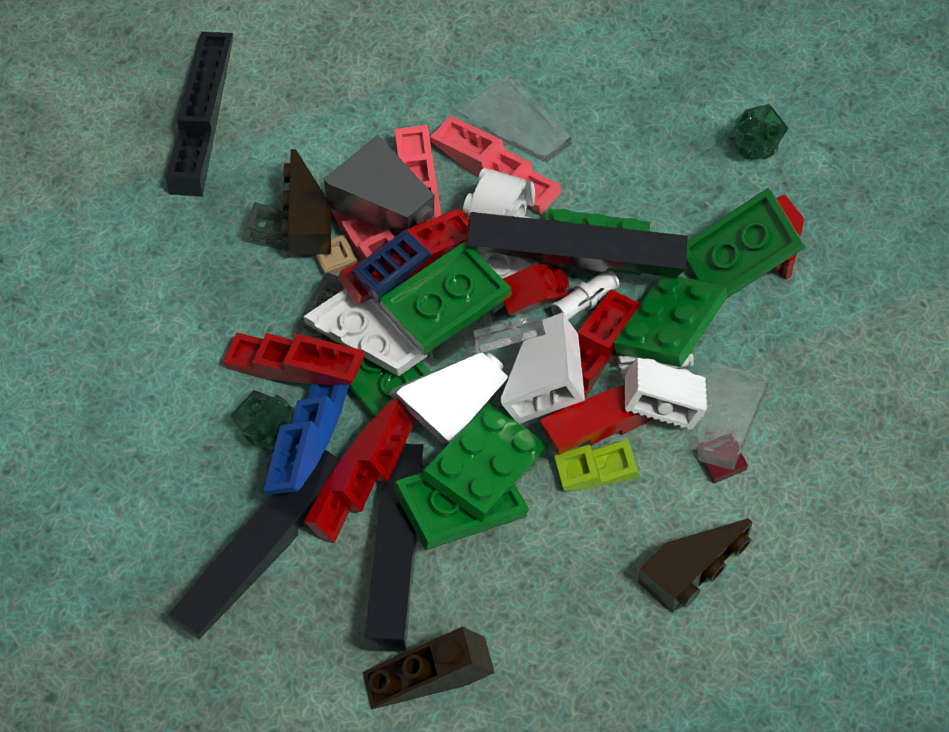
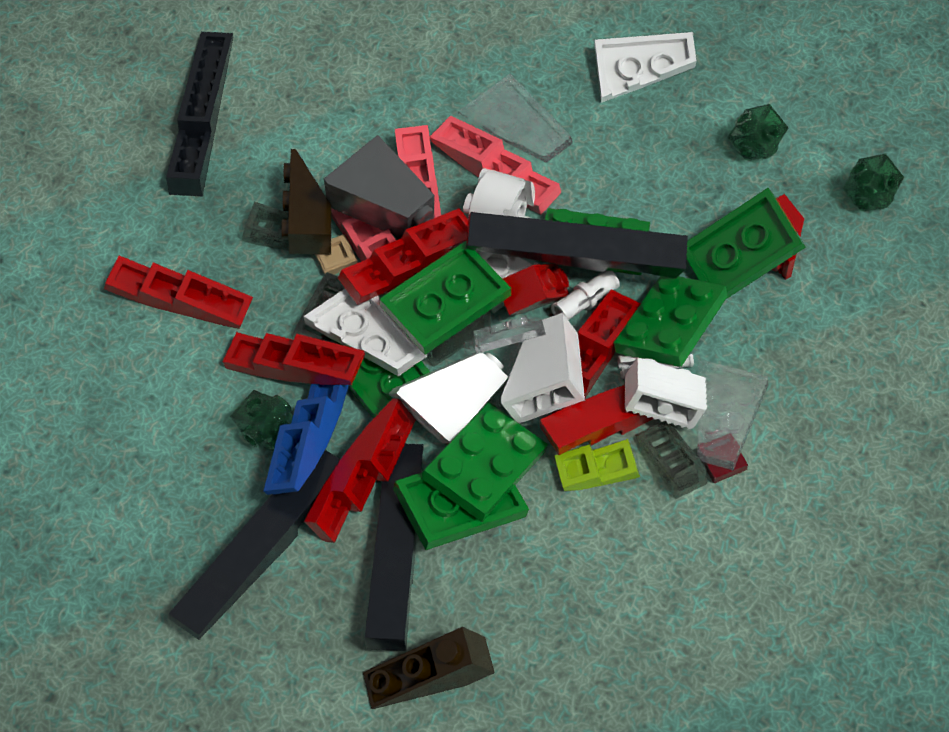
dark blue slope [352,229,431,303] -> none
dark brown slope [638,518,753,613] -> none
none -> red slope [104,255,253,329]
none -> white wing [594,32,696,103]
none -> clear smoke slope [635,421,708,499]
none -> clear green brick [843,153,904,212]

